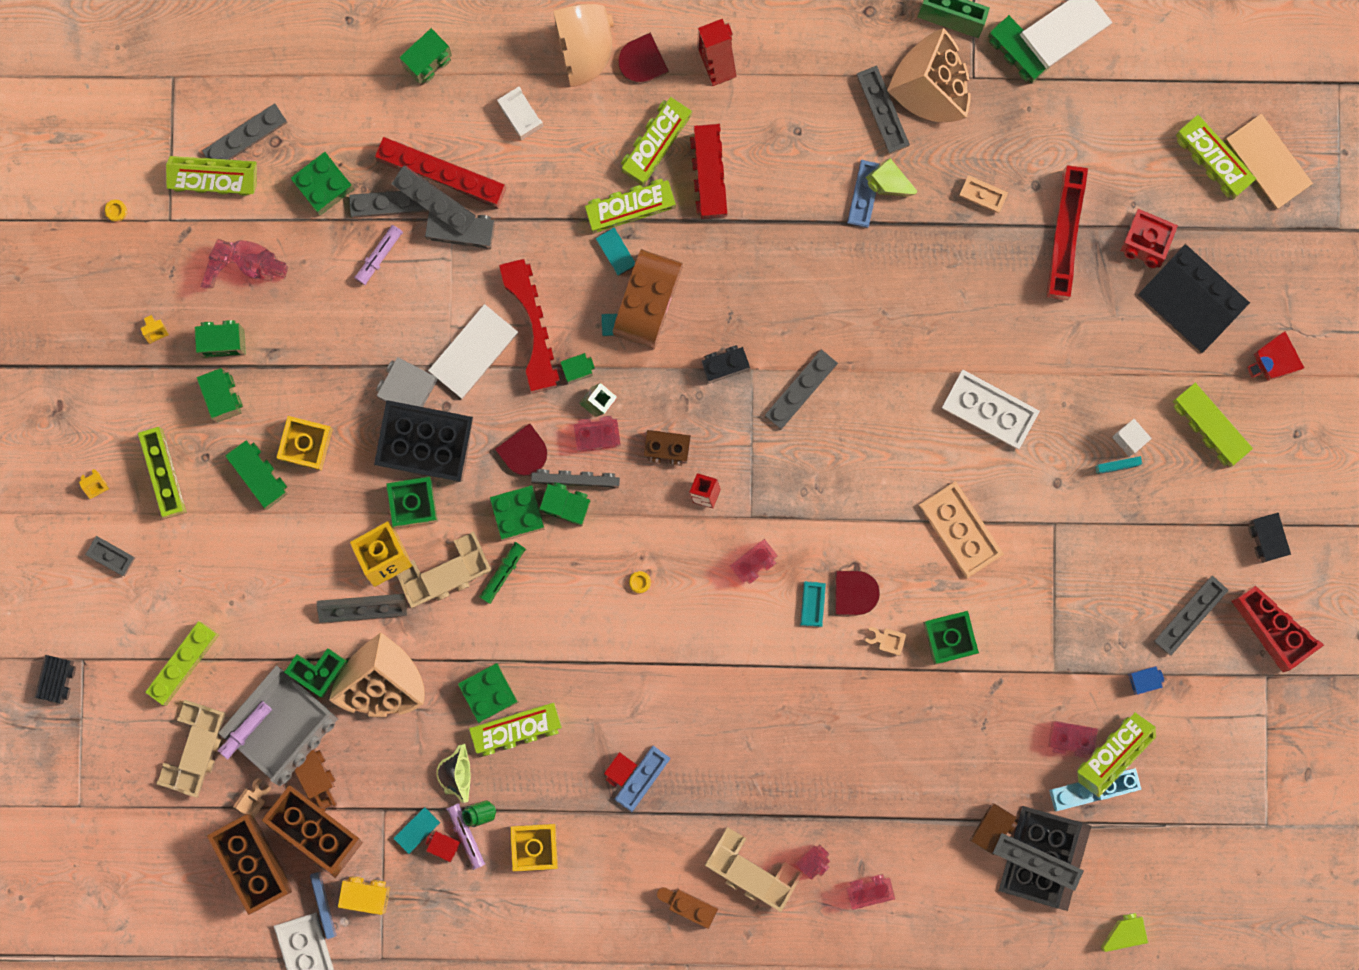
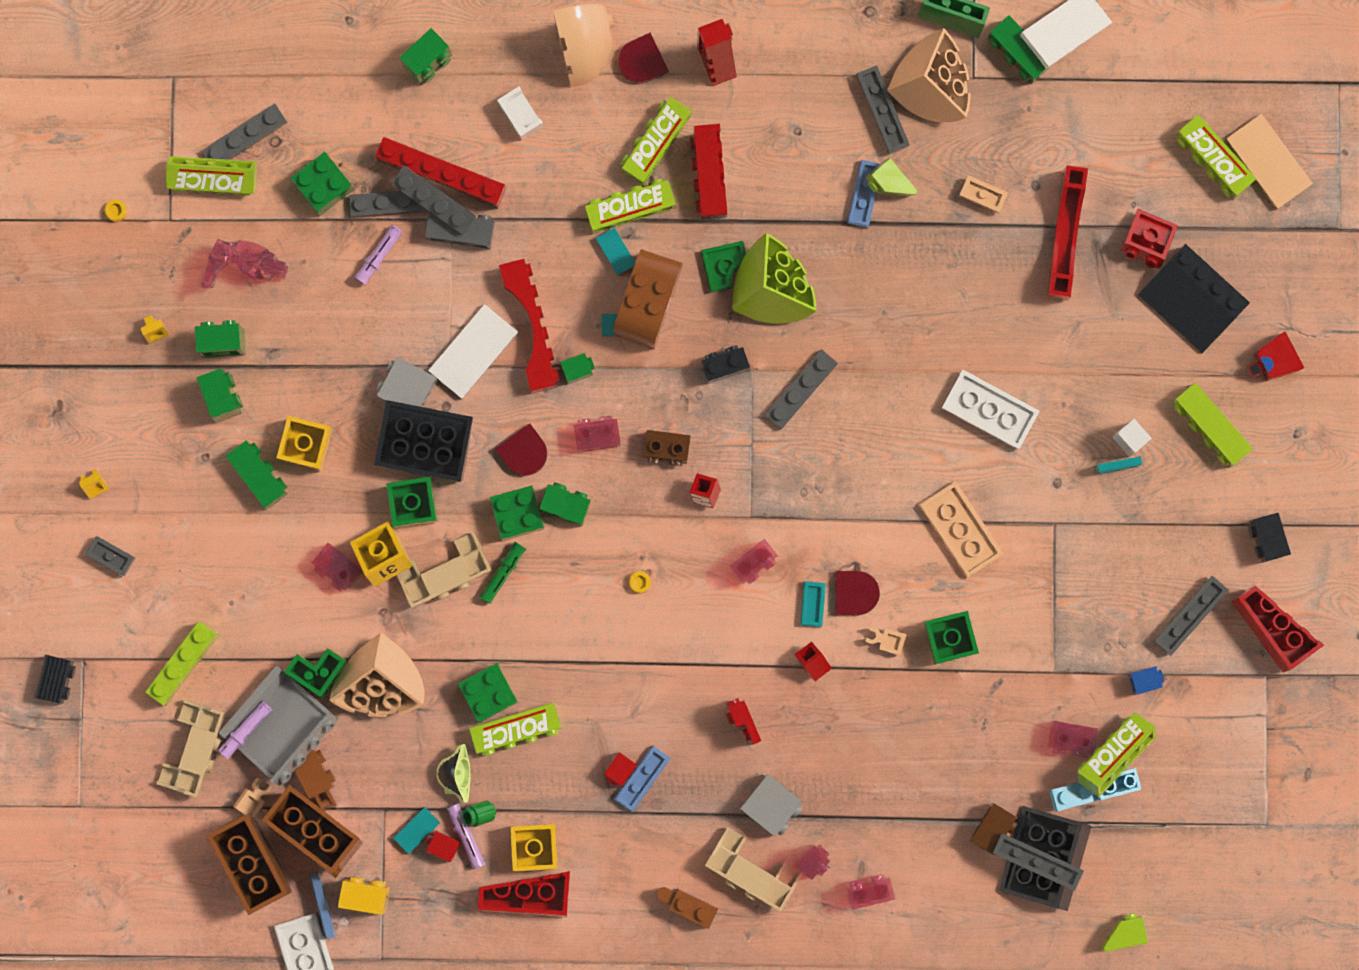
lime brick [138,427,187,519] -> none
dark grey plate [317,594,407,623] -> none
dark grey plate [531,469,620,488] -> none
brick [579,383,617,417] -> none
none -> clear pink brick [311,543,363,592]
none -> red wedge [478,871,570,918]
none -> green tile [701,241,746,293]
none -> red plate [725,698,762,745]
none -> lime brick [732,233,816,324]
none -> light grey brick [740,774,803,836]
none -> red brick [794,641,832,682]

